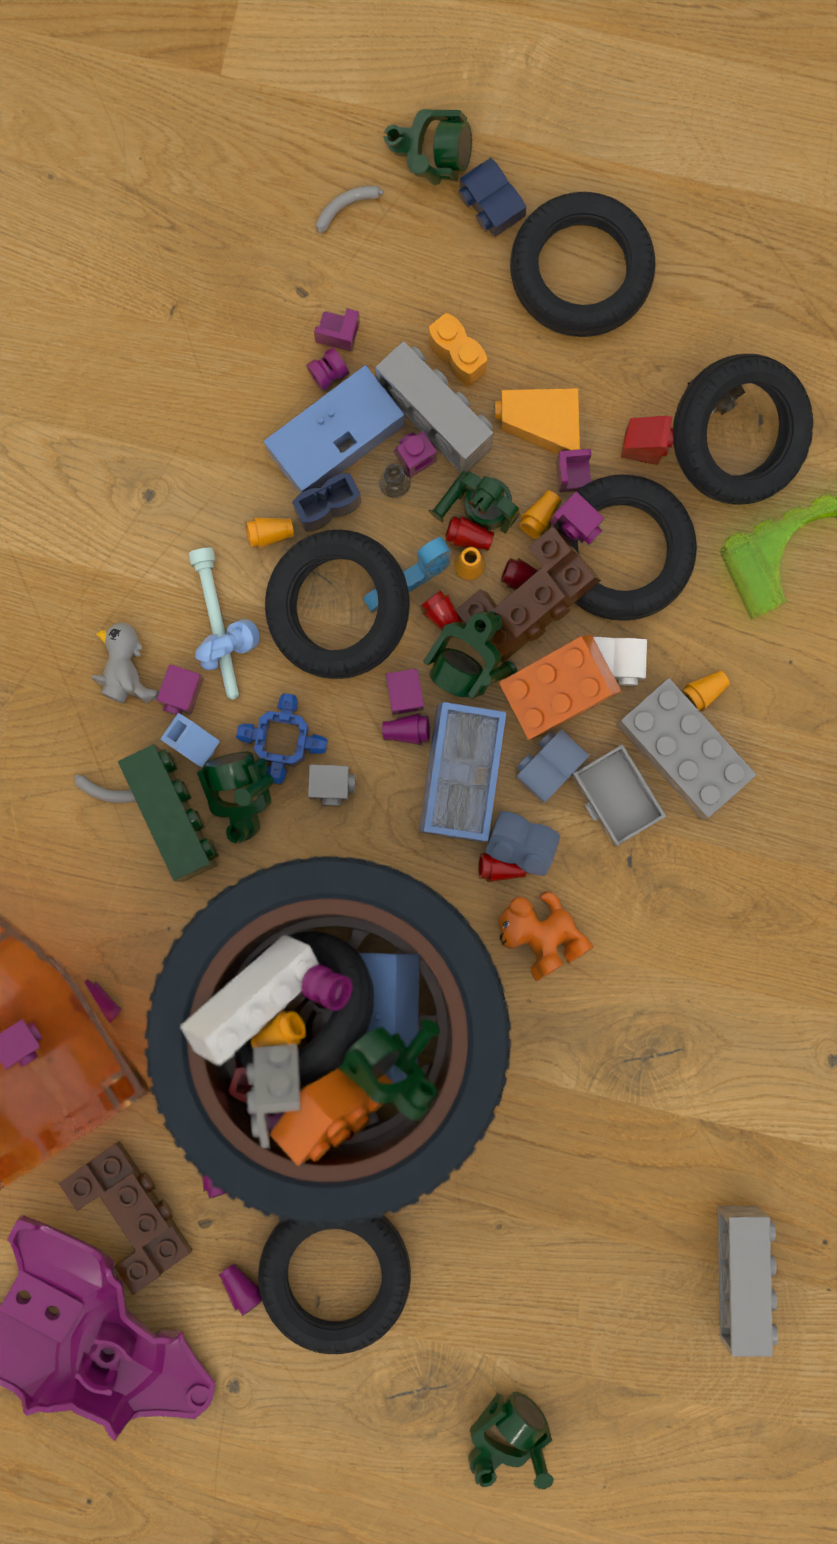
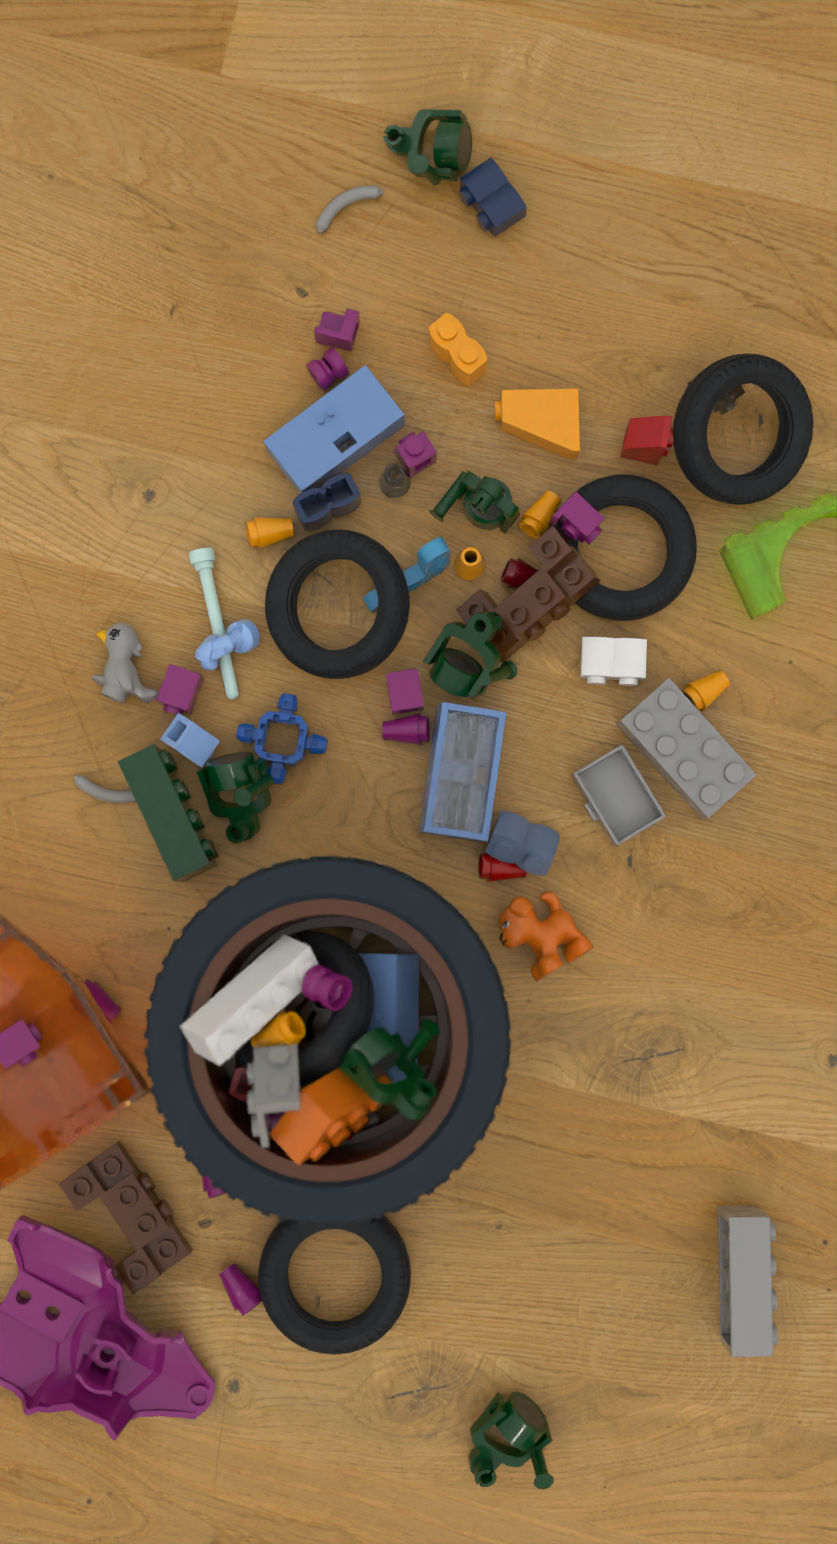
light grey brick [308,765,356,806] -> none
light grey brick [375,341,494,473] -> none
red cone [420,590,462,639] -> none
red cone [445,516,494,550] -> none
orange brick [499,635,622,740] -> none
black tyre [510,192,655,337] -> none
sand blue brick [515,729,589,804] -> none
magenta panel [556,449,591,492] -> none

